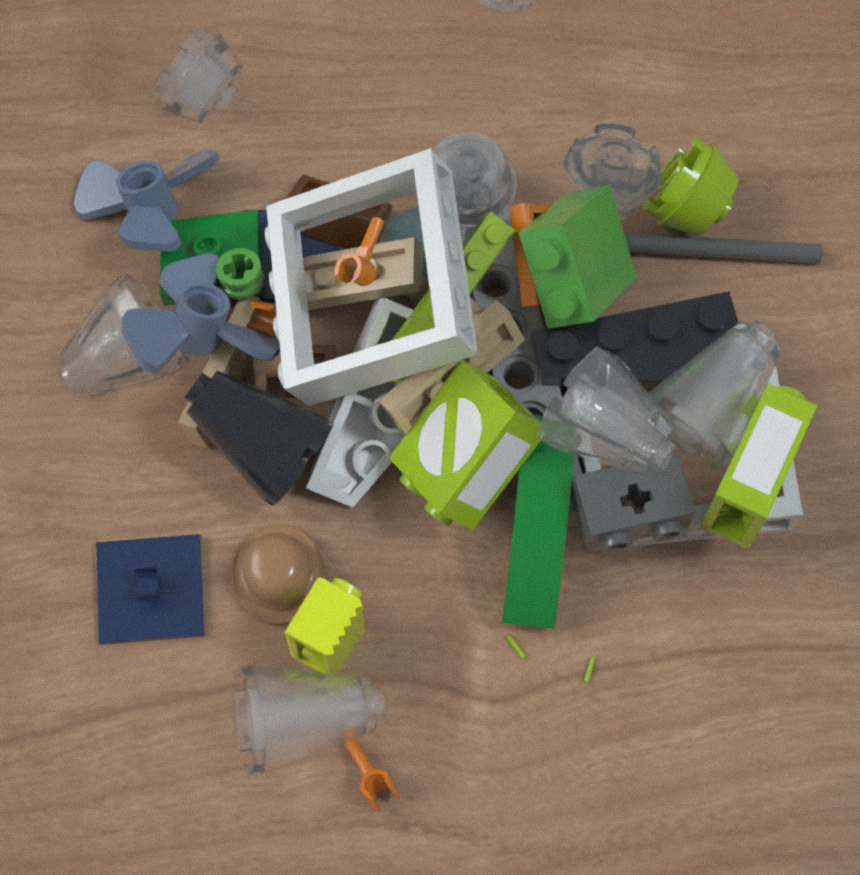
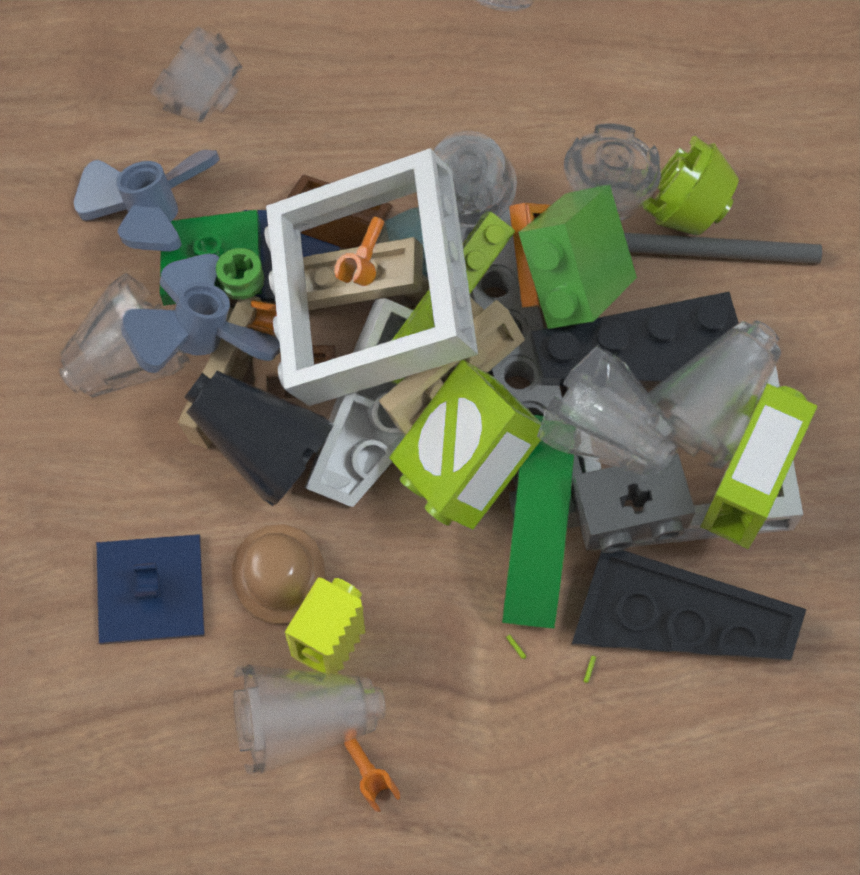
none -> black wing [571,550,807,661]

